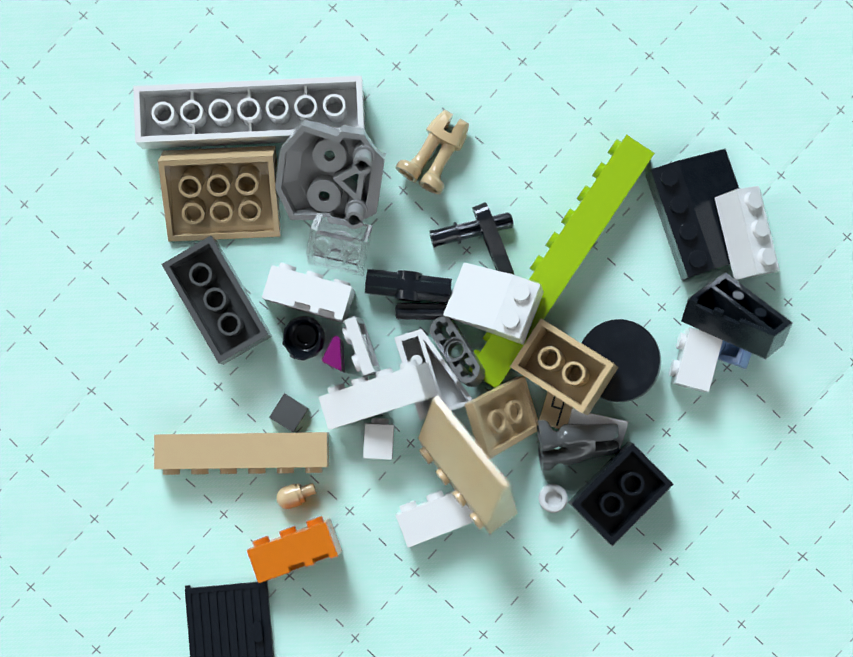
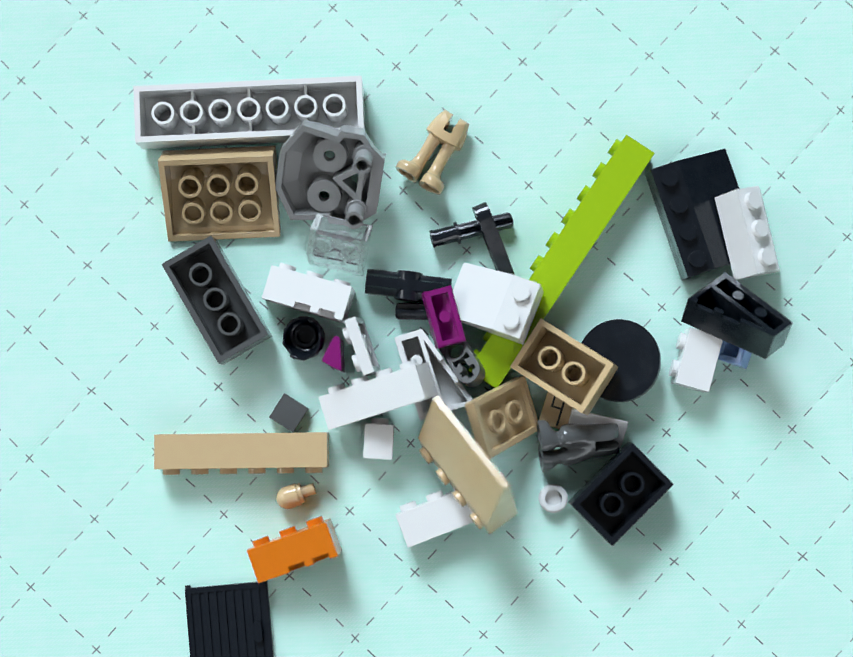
none -> magenta slope [421,285,466,349]

